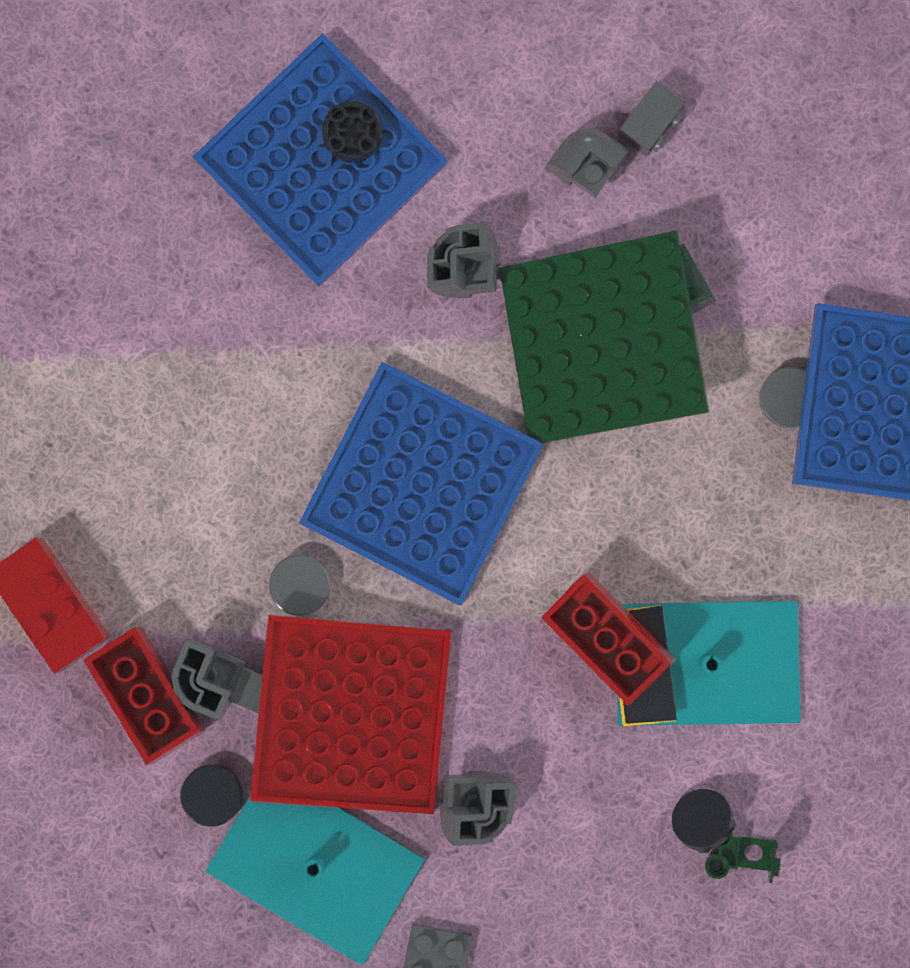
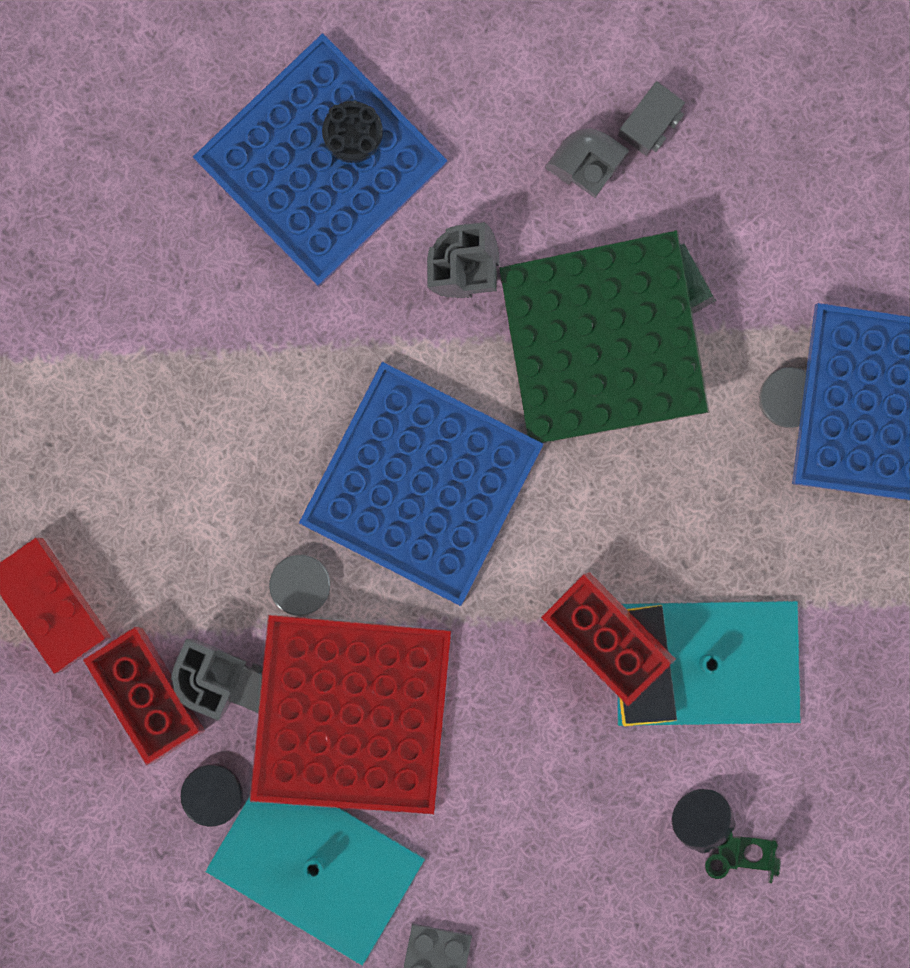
dark grey brick [440,771,515,846] -> none

